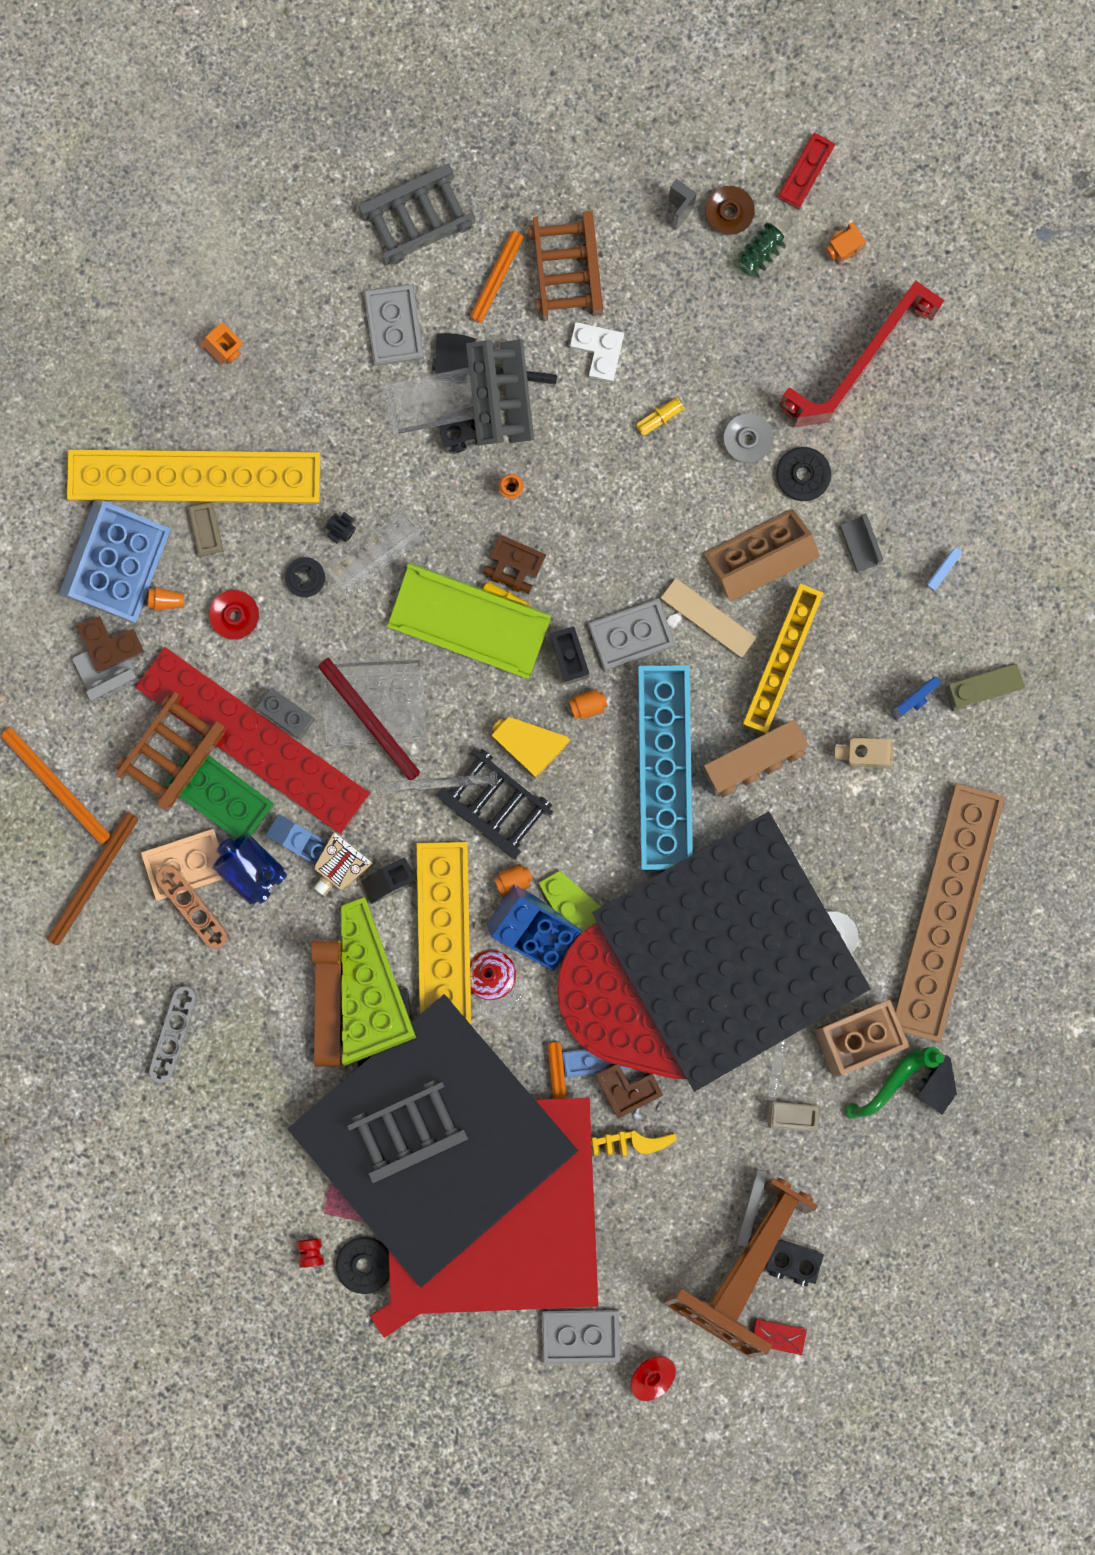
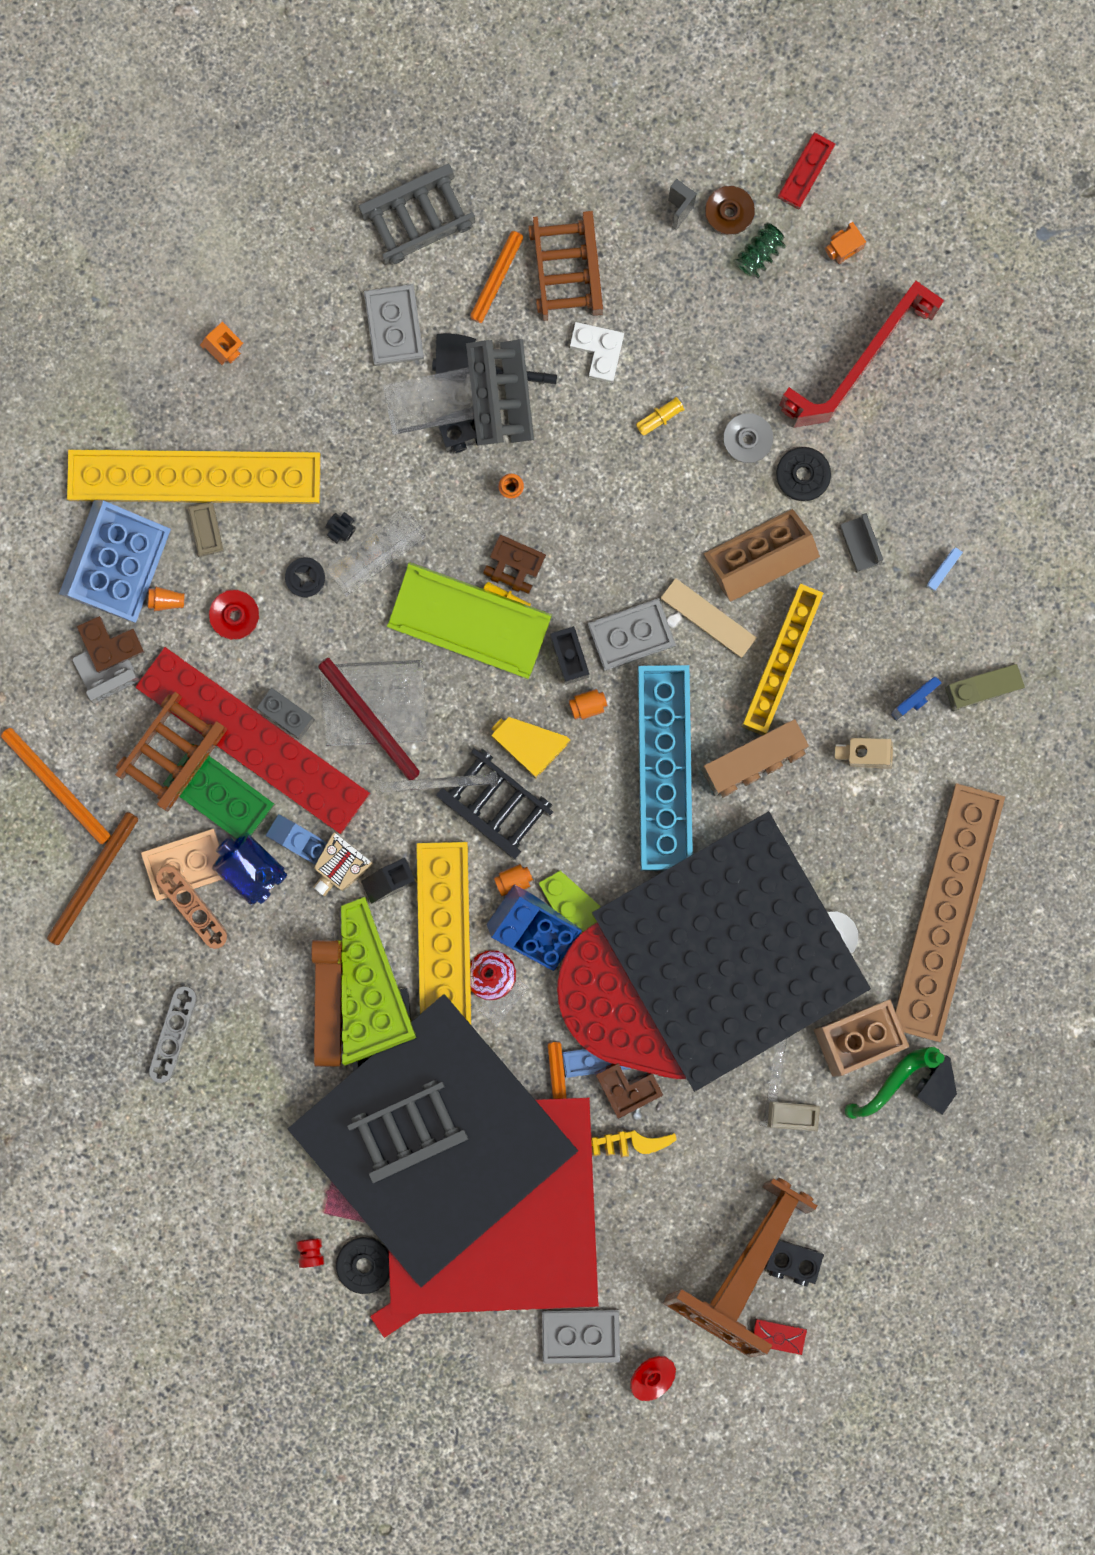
light grey tile [735,1169,767,1248] -> none

